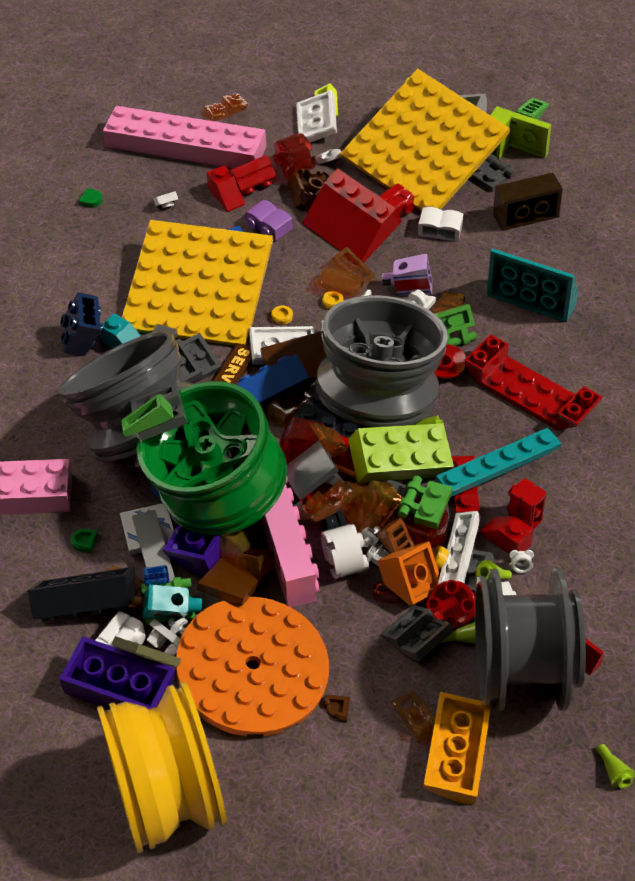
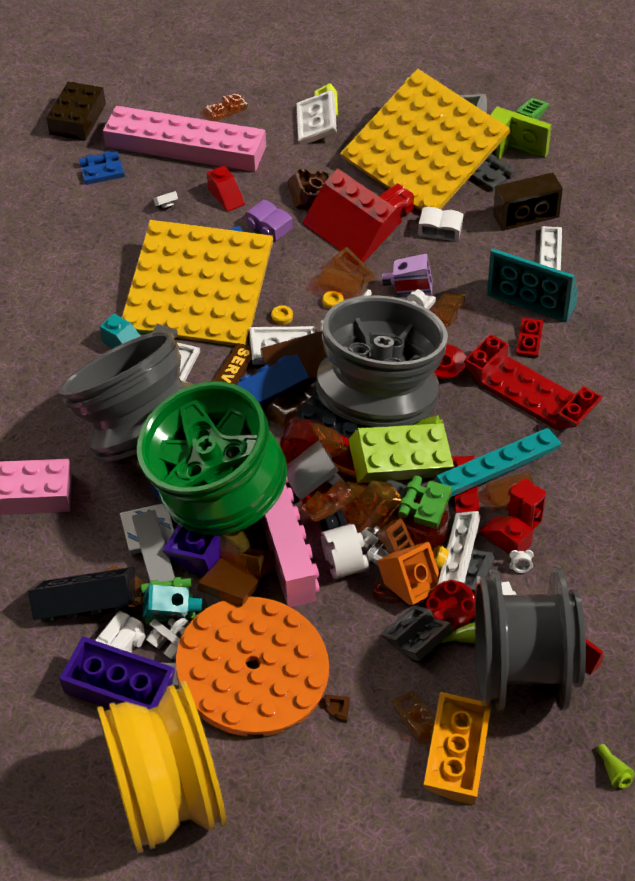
dark blue brick [60,292,103,356] -> none
green tile [71,529,98,553] -> none
green tile [79,188,103,208] -> none
olive tile [112,636,181,668] -> none
bright green slope [121,394,174,437] -> none
dark grey slope [131,383,187,441] -> none
clear blue tile [143,565,170,586] -> none
dark grey slope [176,333,222,382] -> none
red brick [230,155,276,196] -> none
clear red brick [273,133,316,180] -> none
white tile [315,149,341,164] -> none
bright green plate [435,304,477,346] -> none
lime cone [476,560,512,580] -> none
none -> dark brown brick [46,81,106,141]
none -> blue plate [79,151,125,185]
none -> clear orange slope [485,472,535,511]
none -> red slope [516,317,544,357]
none -> white tile [539,226,562,270]

